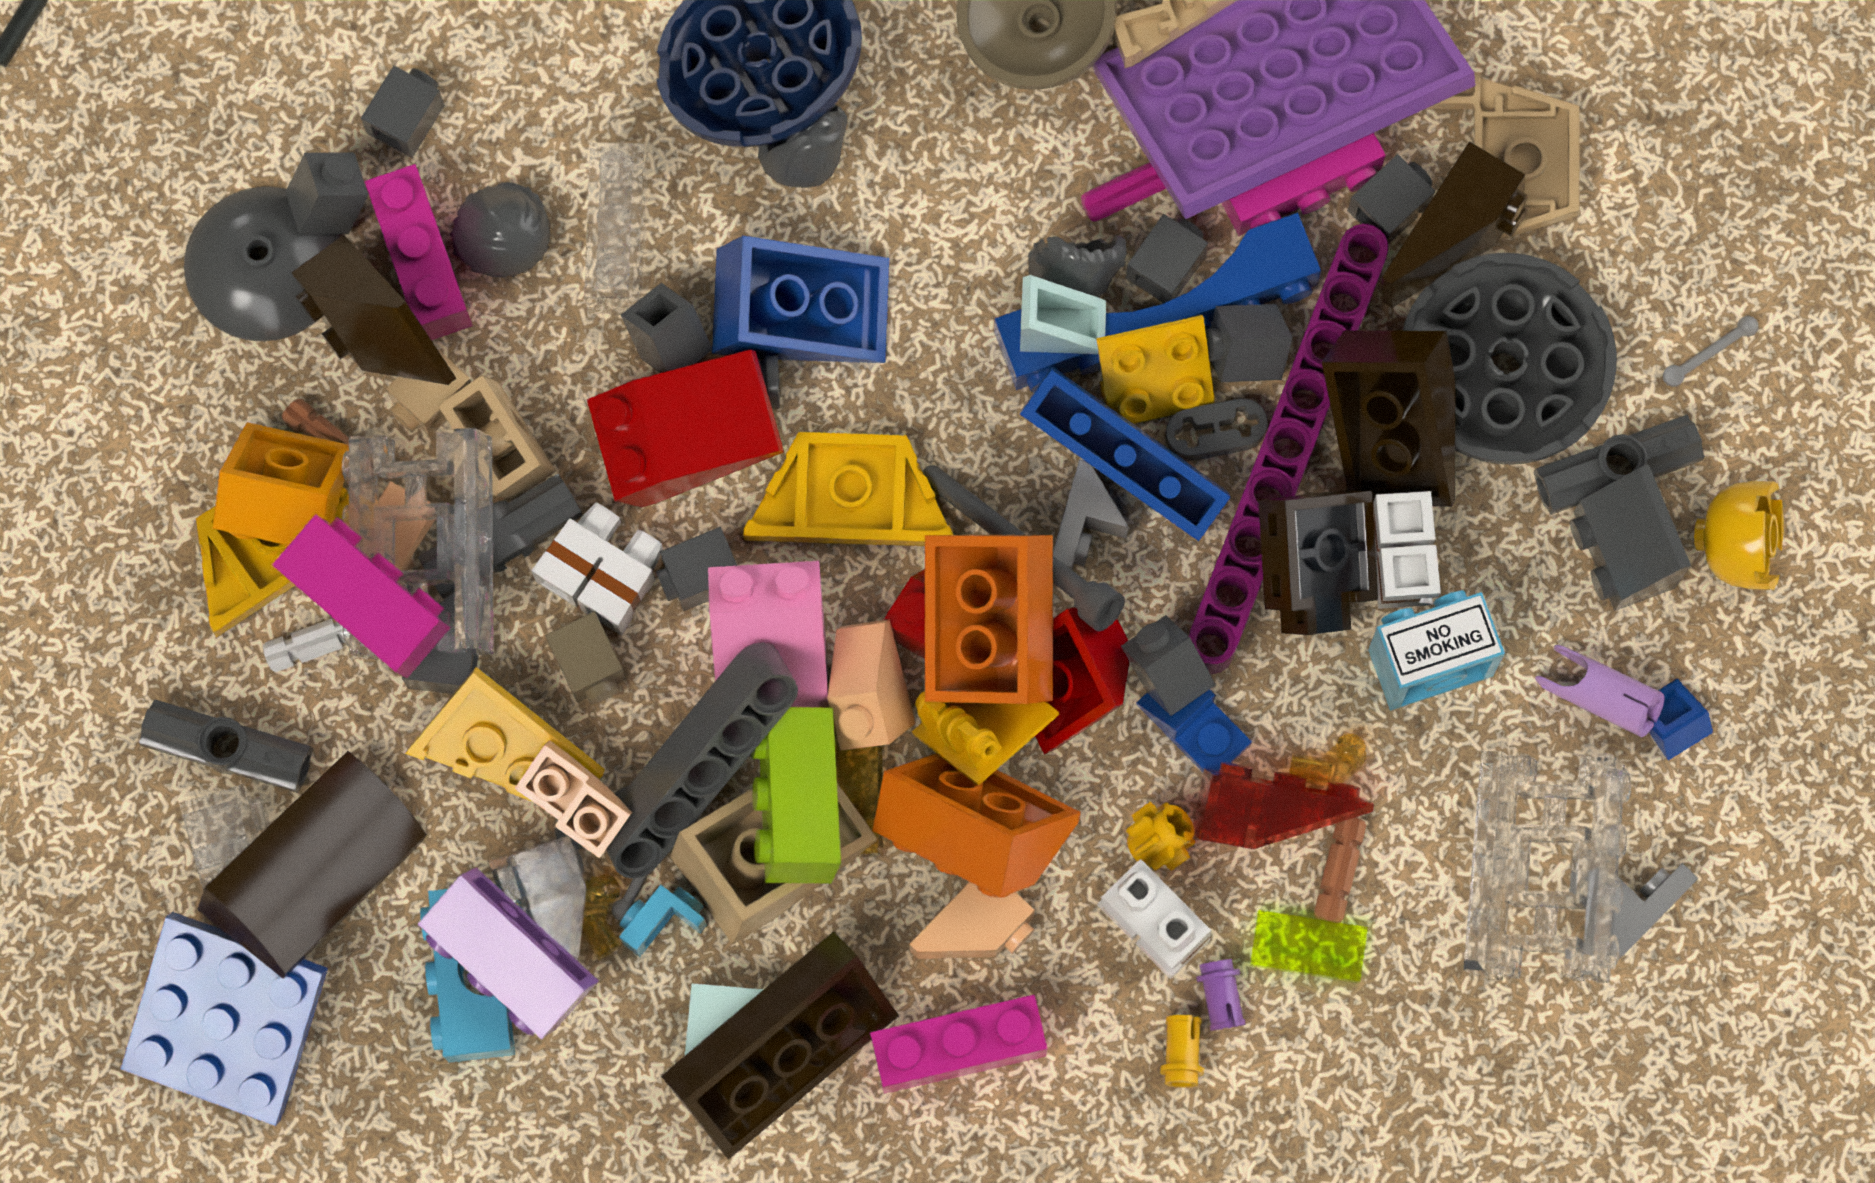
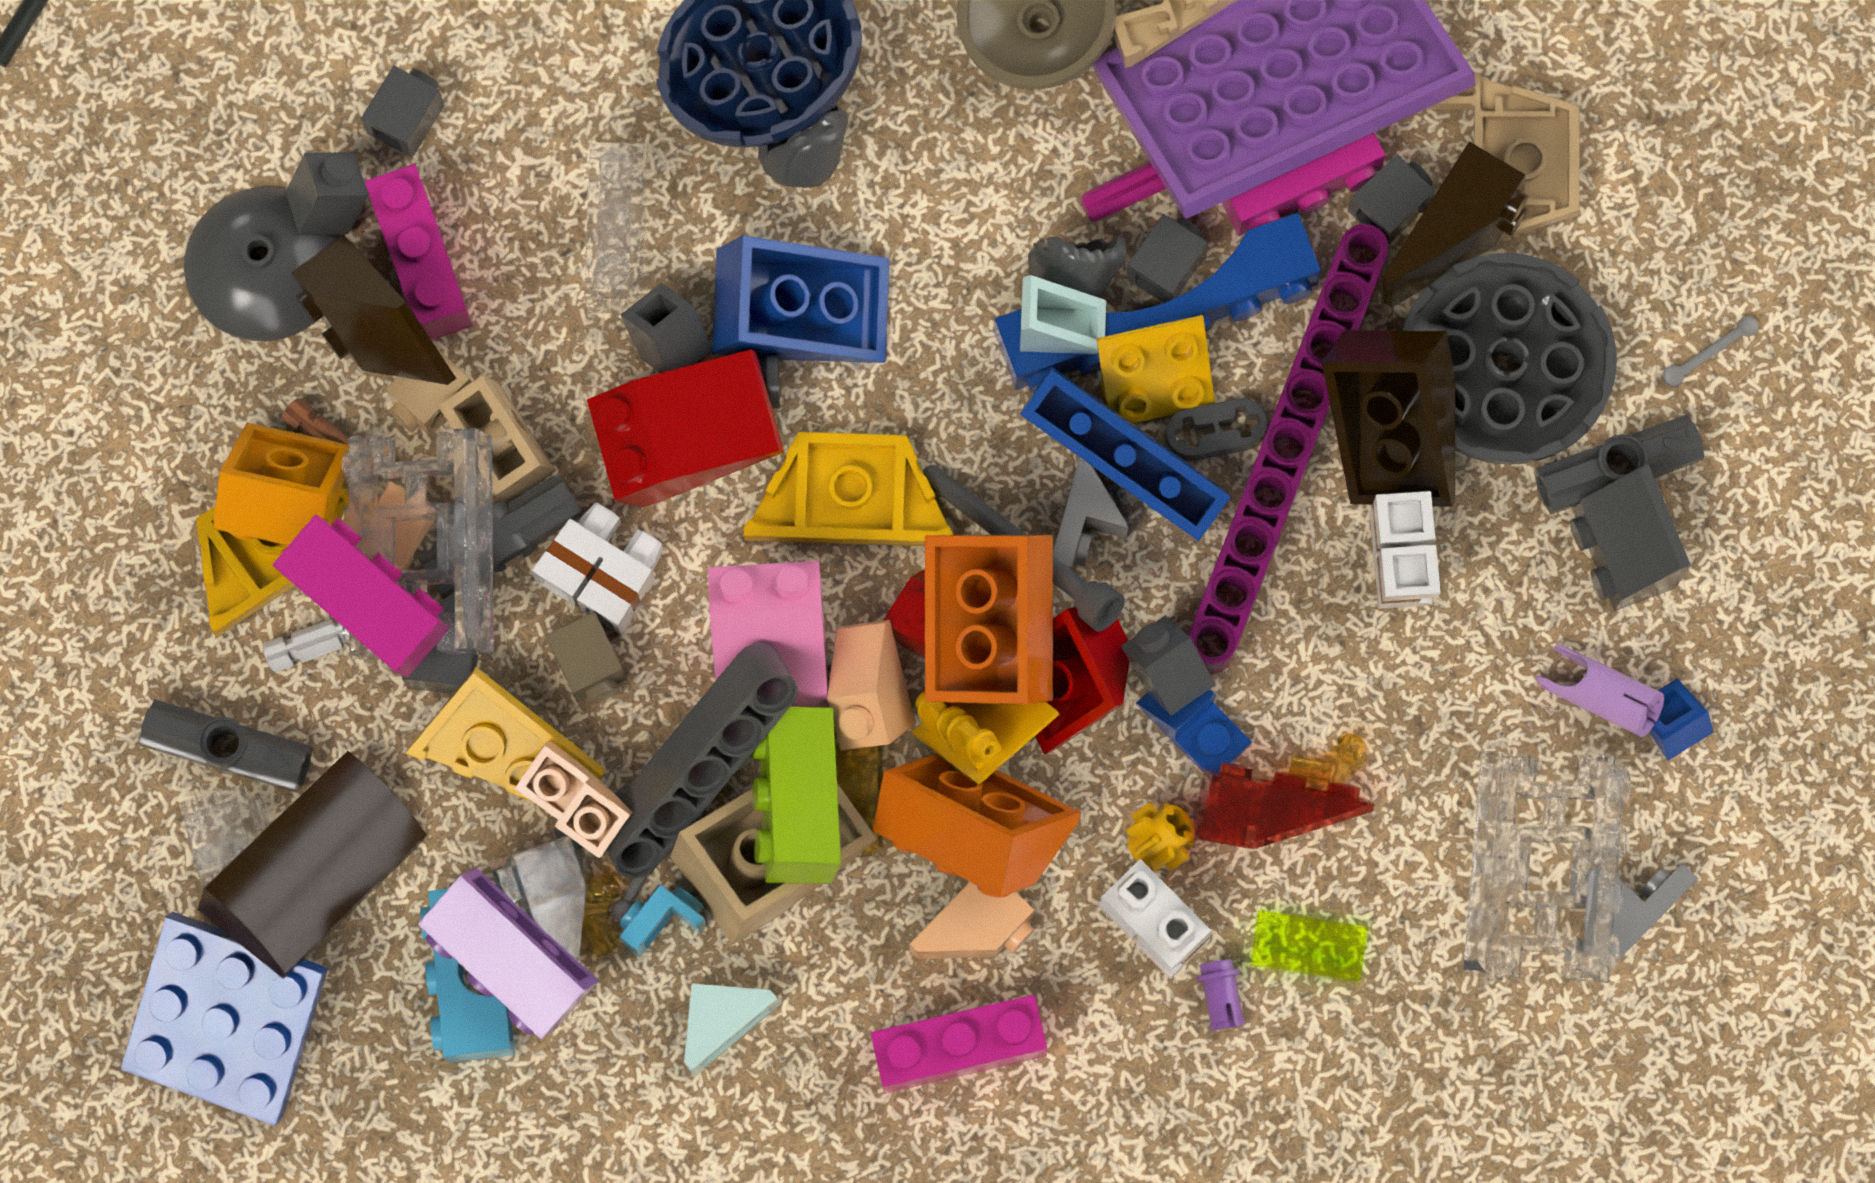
dark grey hair [449,182,551,278] -> none
dark grey brick [656,526,737,611] -> none
dark brown slope [661,931,899,1160] -> none
yellow pin [1160,1015,1204,1088] -> none
dark grey brick [1205,304,1293,382] -> none
piece [1258,490,1378,635] -> none
nougat axle [1314,816,1366,924] -> none
brick [1368,590,1505,711] -> none
yellow cylinder [1694,481,1784,590] -> none

